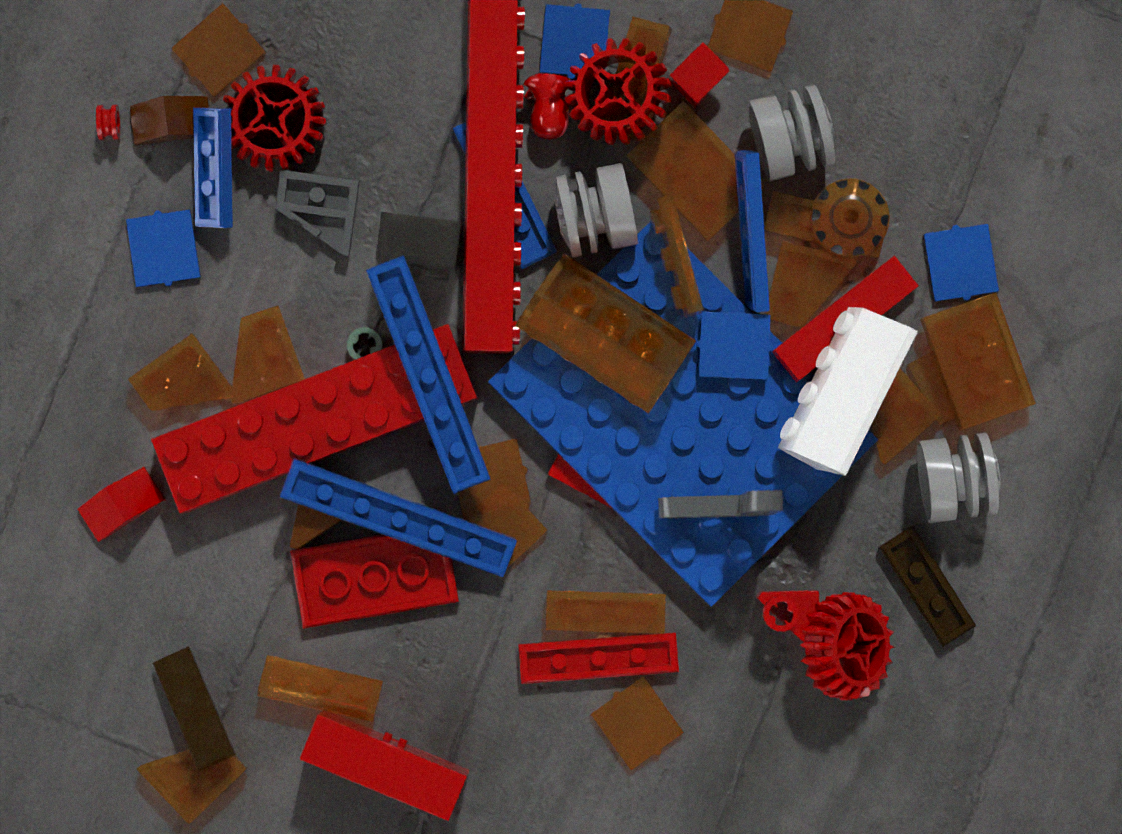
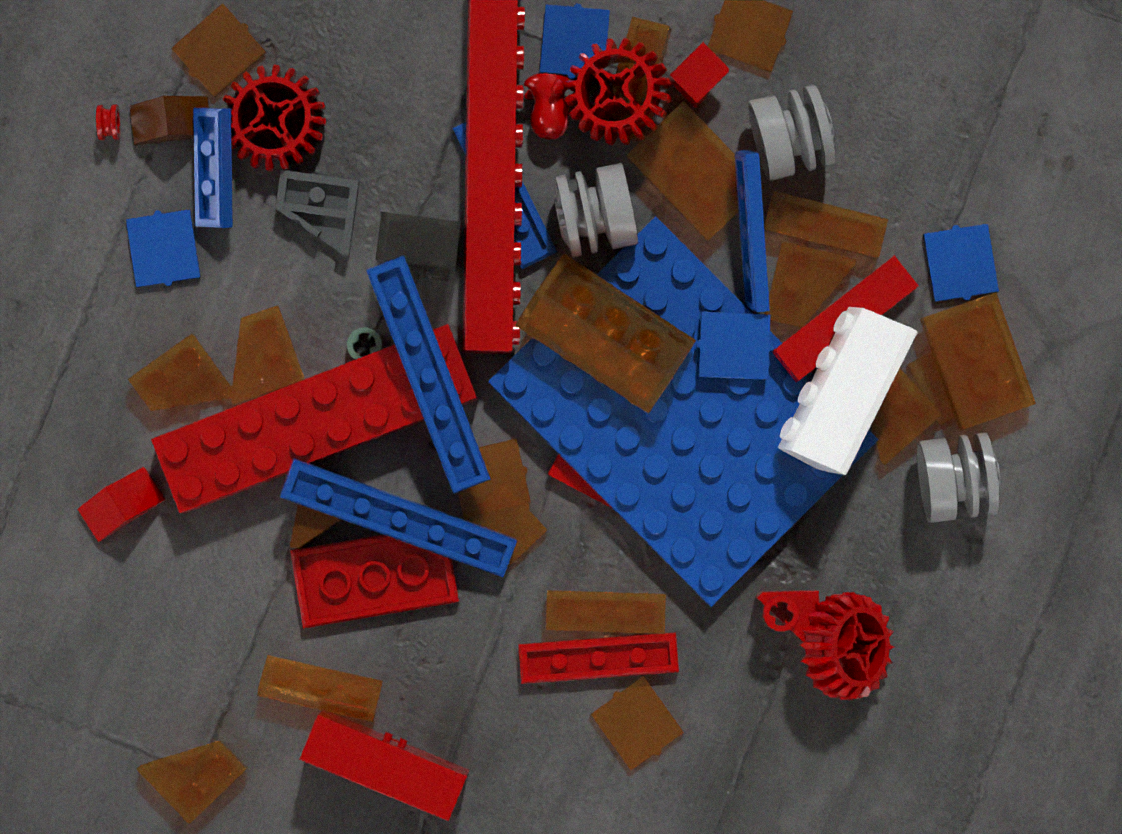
dark brown tile [152,646,236,772] -> none
clear orange plate [650,195,704,318] -> none
dark grey beam [658,490,783,518] -> none
clear orange dish [810,178,890,258] -> none
dark brown tile [878,526,976,647] -> none

